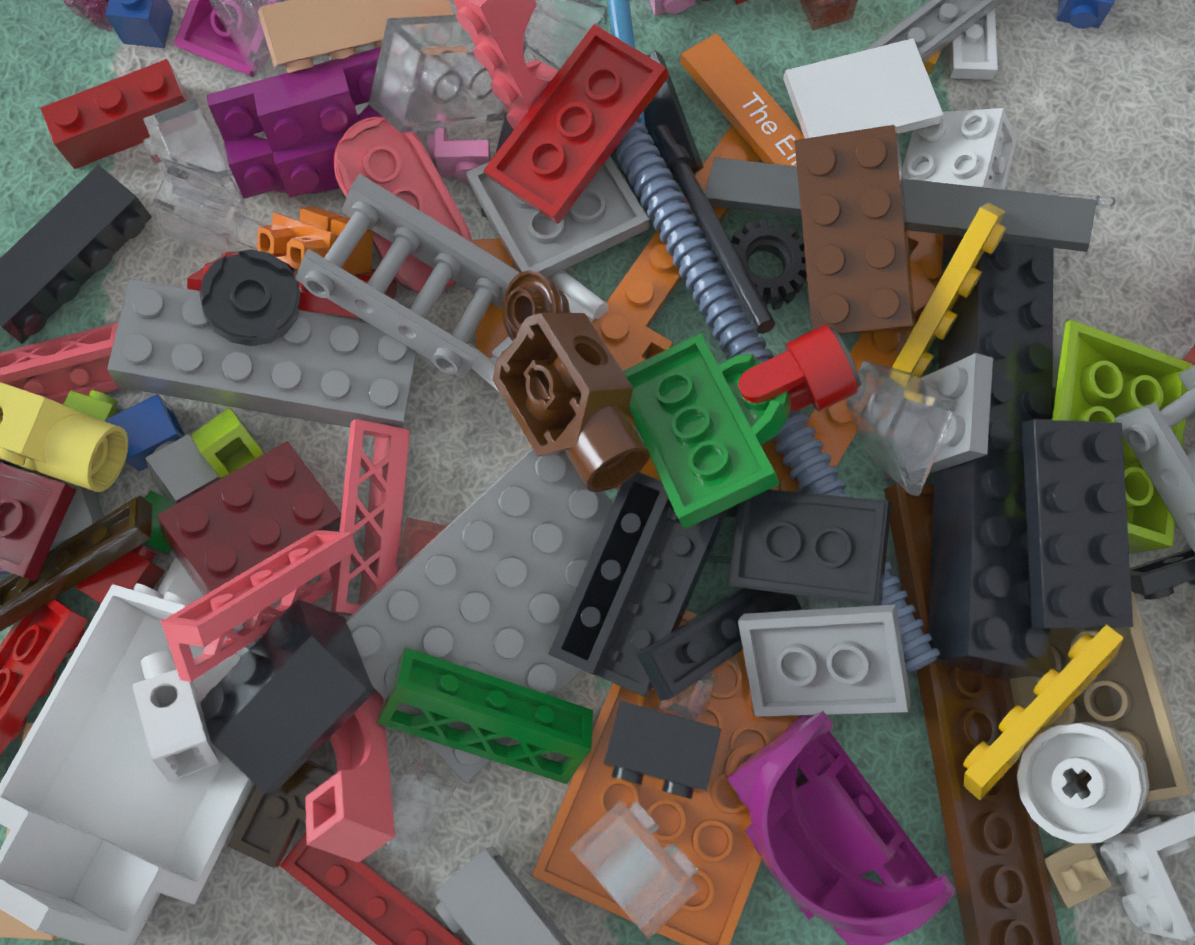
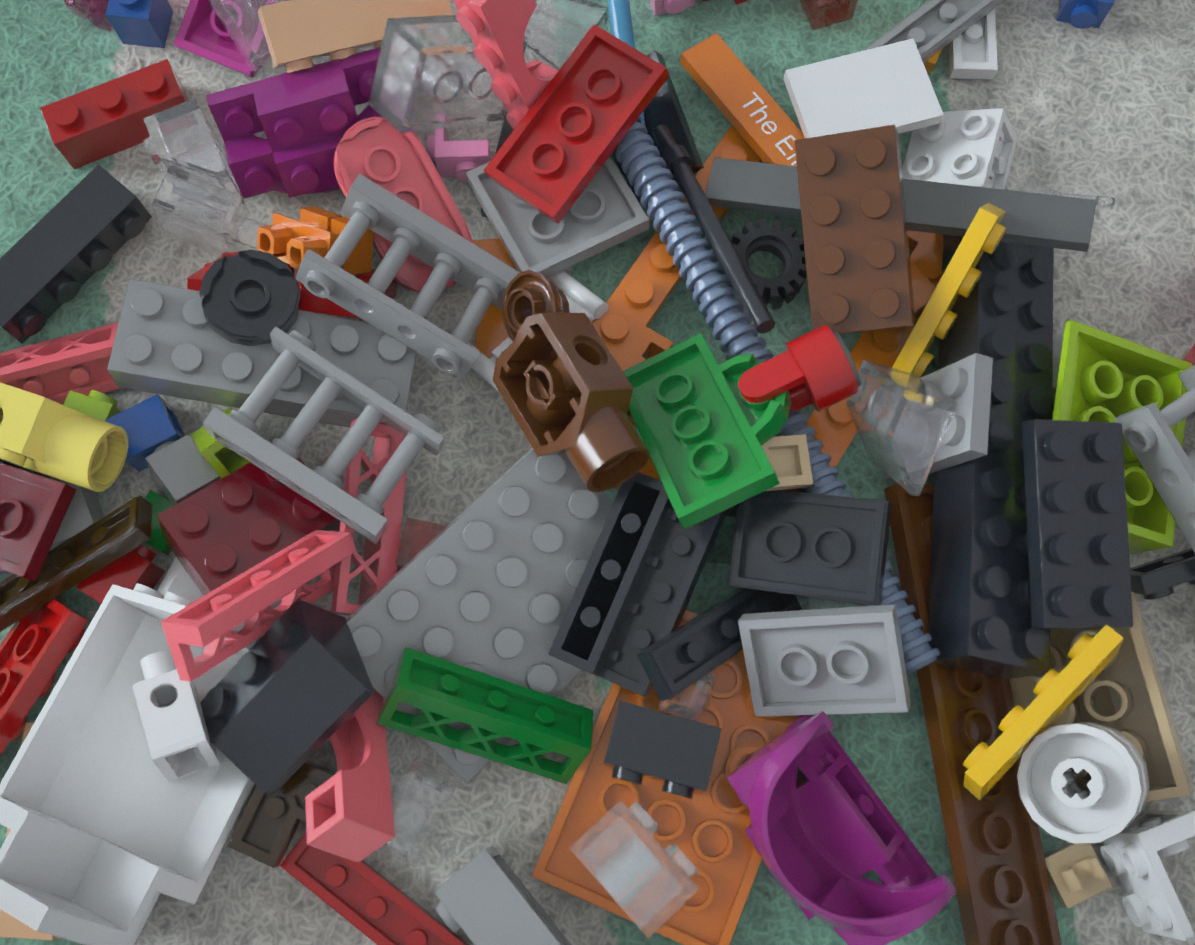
none -> light grey fence [203,326,445,544]
none -> tan tile [761,434,813,491]

